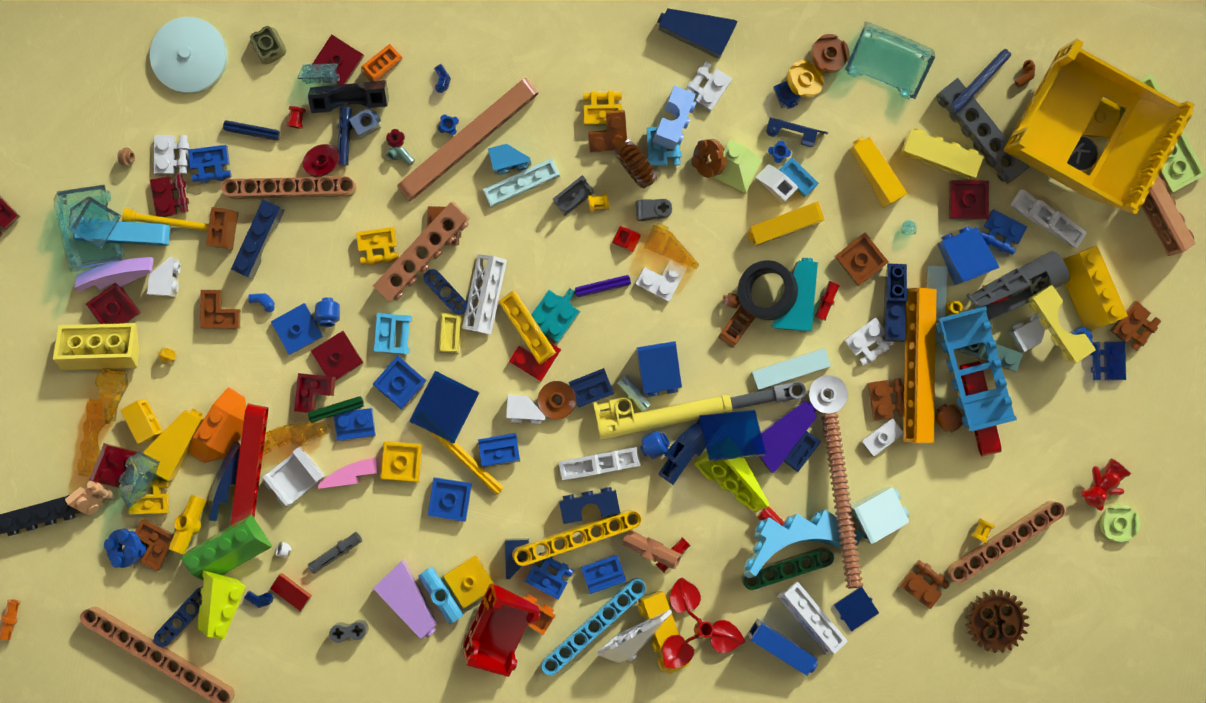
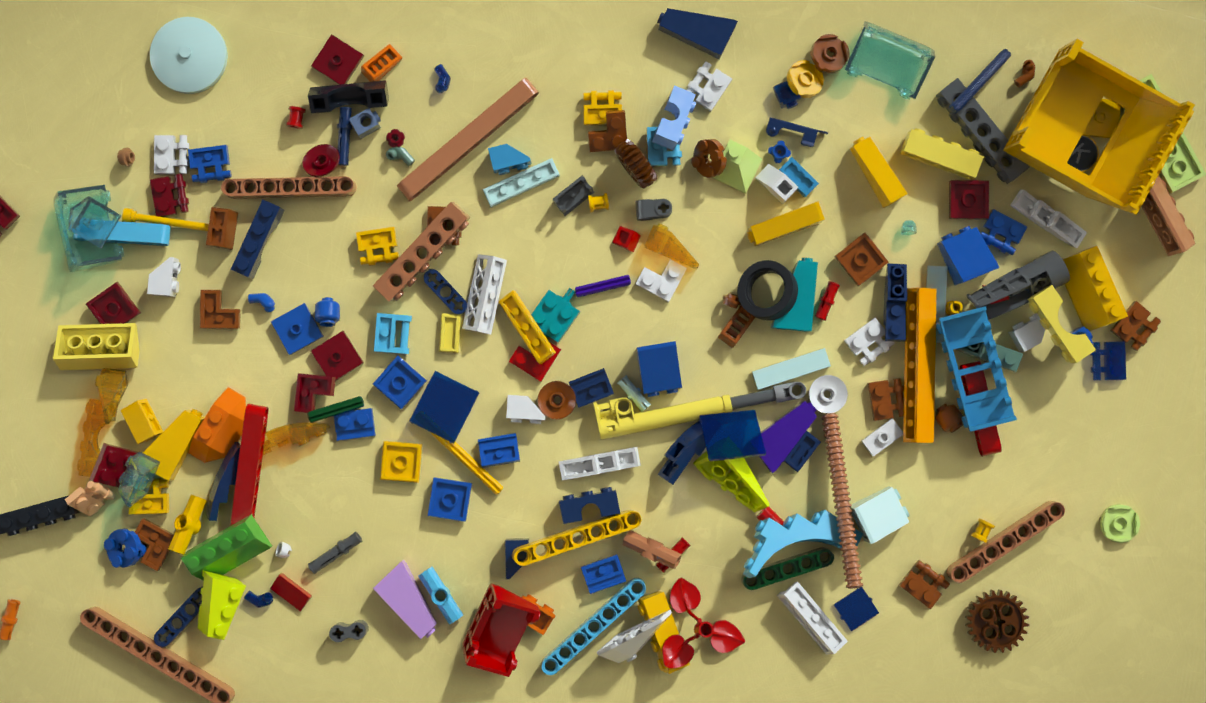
lavender slope [74,257,154,292] -> none
yellow plate [158,347,177,363] -> none
dark blue axle [223,120,280,141] -> none
olive piece [250,26,286,64] -> none
white panel [262,447,326,507] -> none
clear light blue hinge [297,64,340,84] -> none
bright pink slope [318,458,378,489] -> none
blue plate [438,114,459,135] -> none
yellow plate [443,555,494,608] -> none
blue plate [525,552,574,600] -> none
blue head [640,431,670,459] -> none
blue slope [747,618,818,676] -> none
red piece [1081,458,1131,511] -> none

